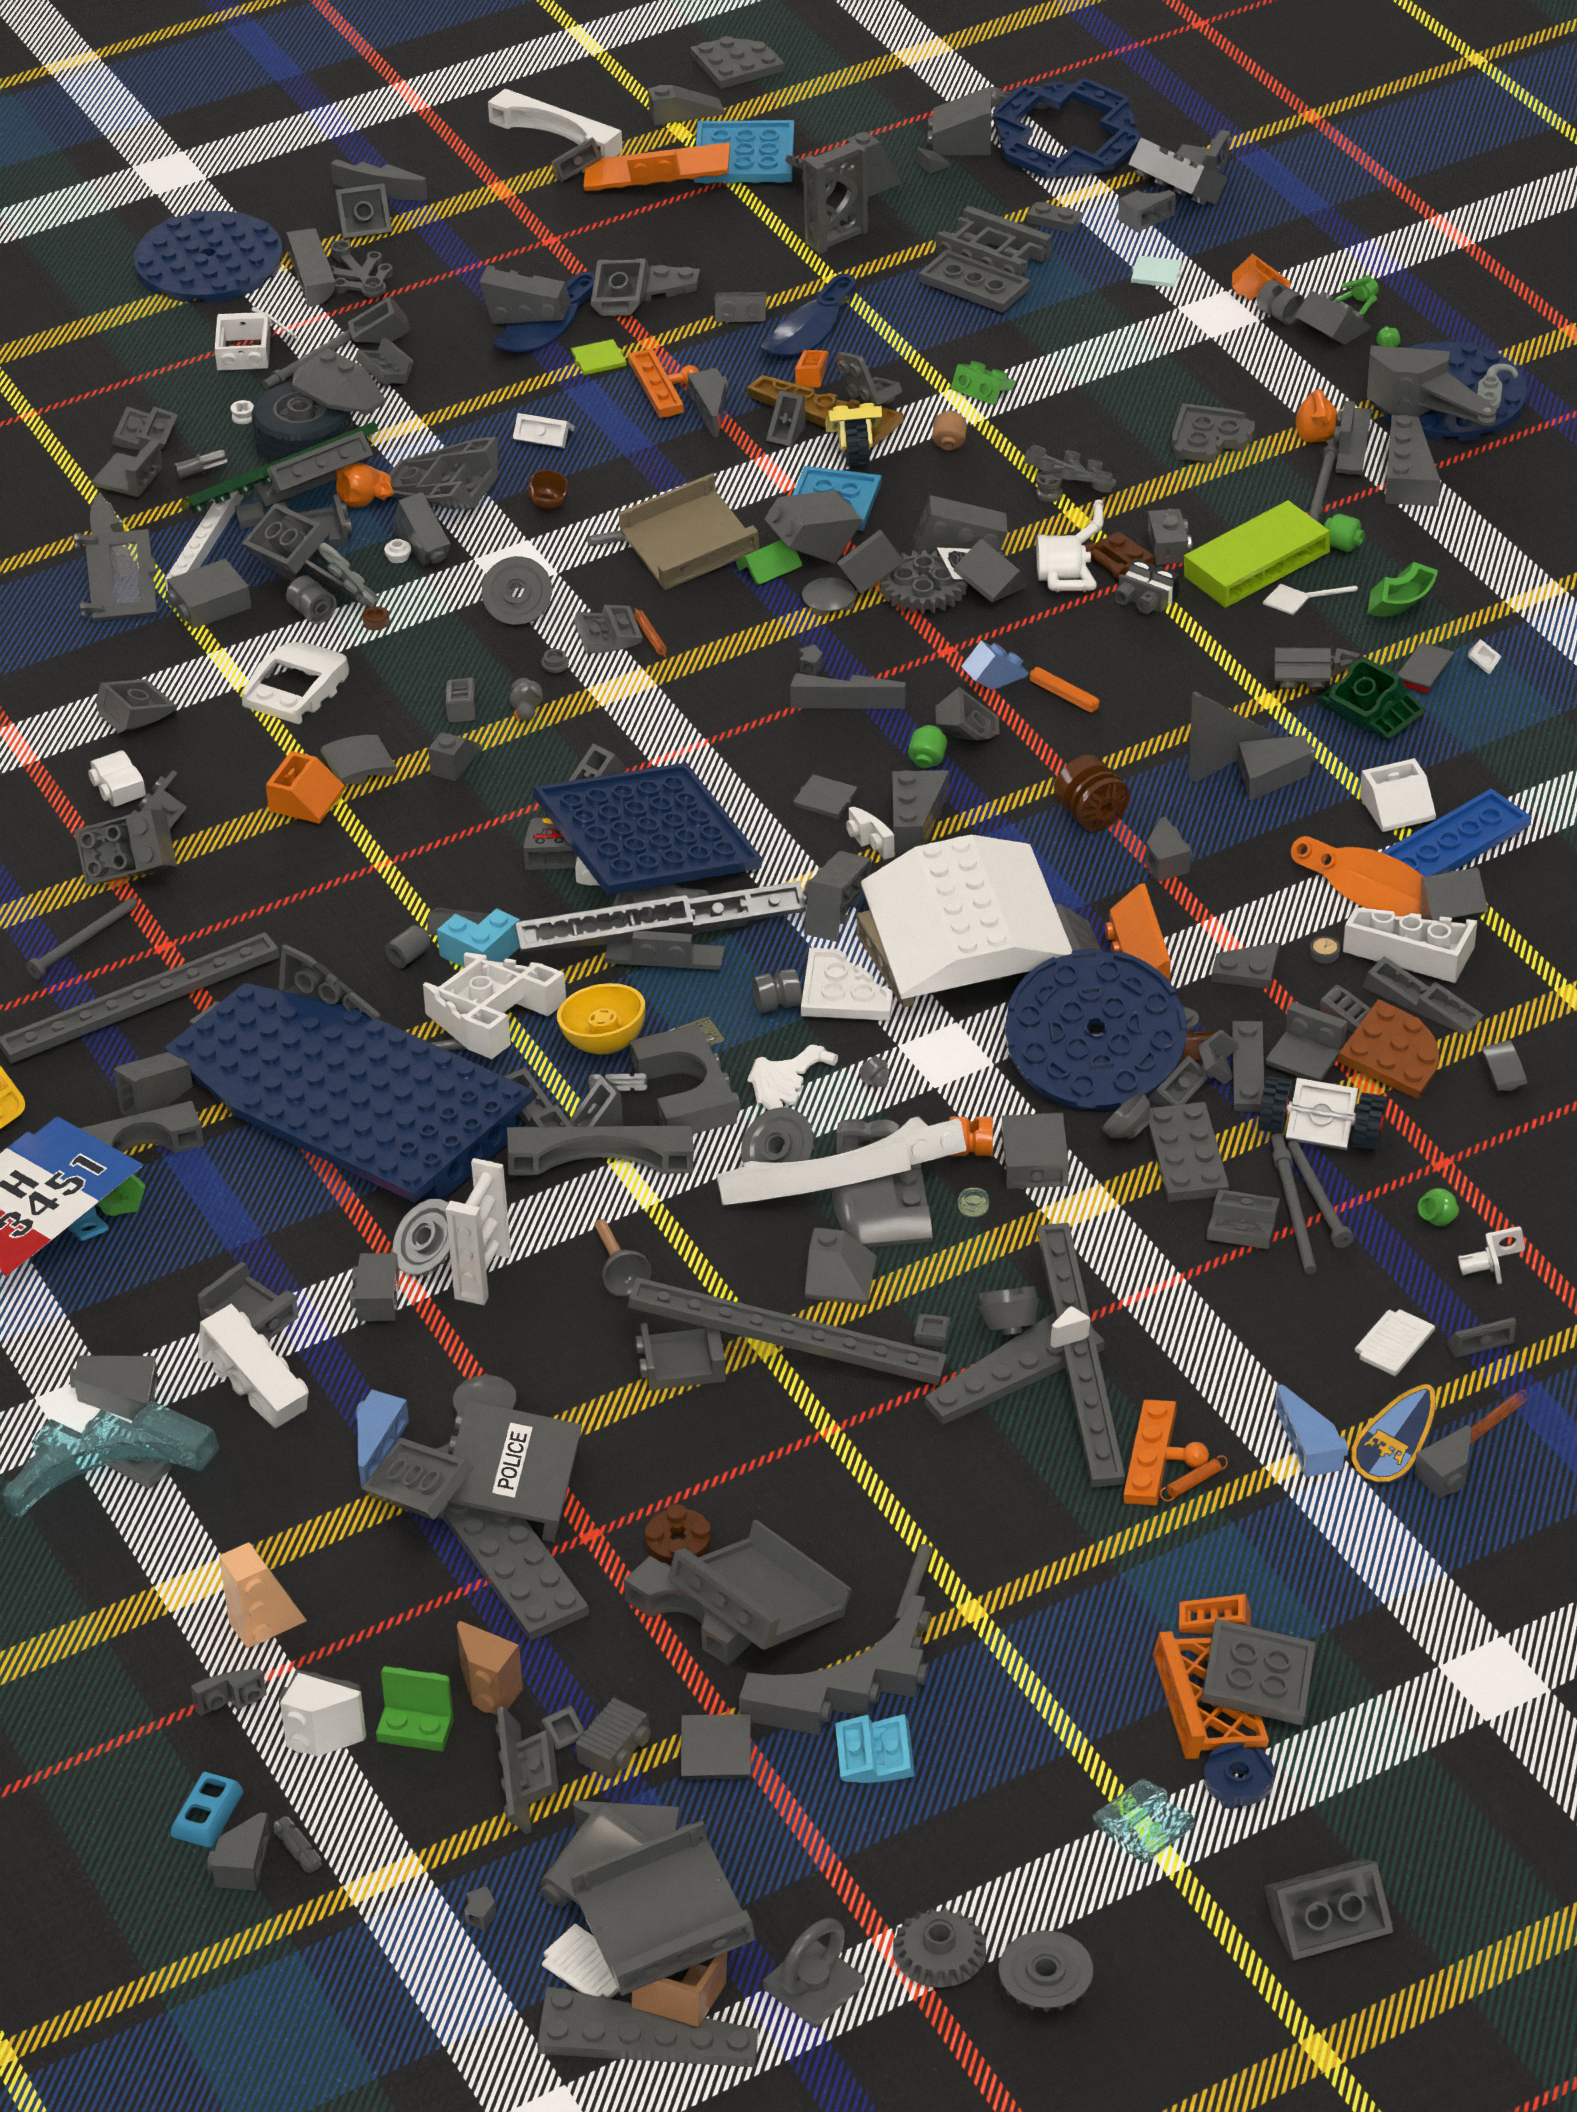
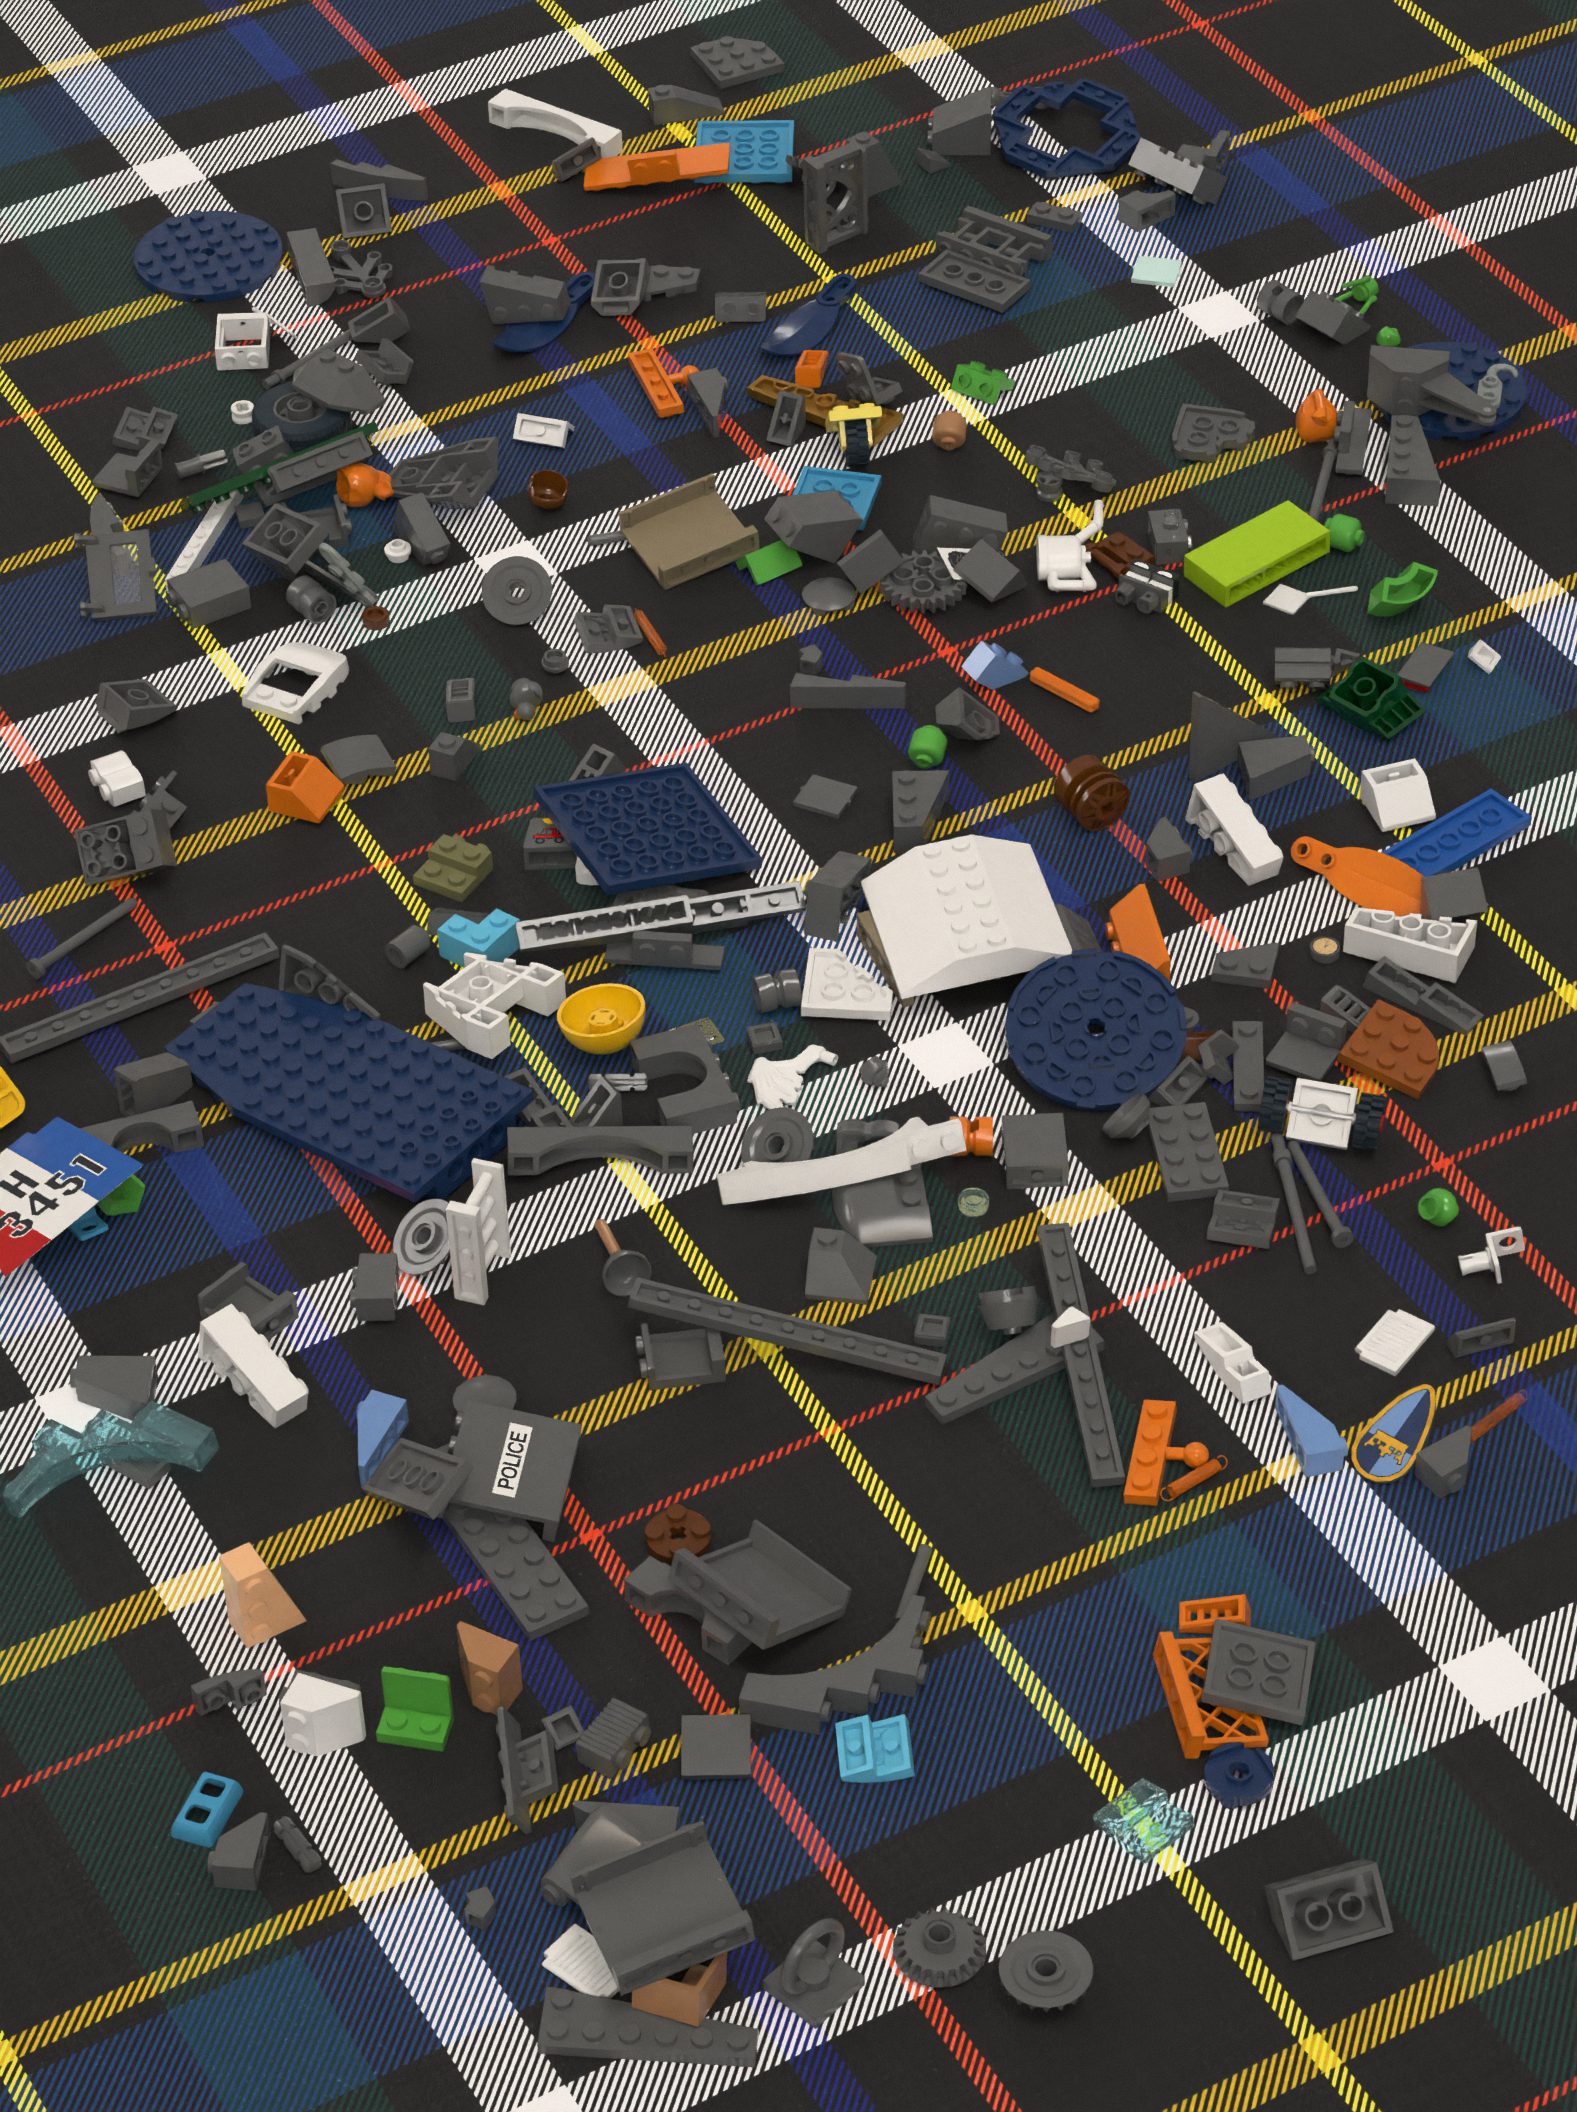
lime piece [571,339,627,375] -> none
white slope [846,807,894,860] -> none
orange arch [1232,253,1290,301] -> none
none -> dark grey bracket [233,426,294,474]
none -> olive plate [413,834,493,902]
none -> dark grey tile [746,1022,783,1054]
none -> white wedge [1185,773,1283,886]
none -> white slope [1194,1322,1271,1404]

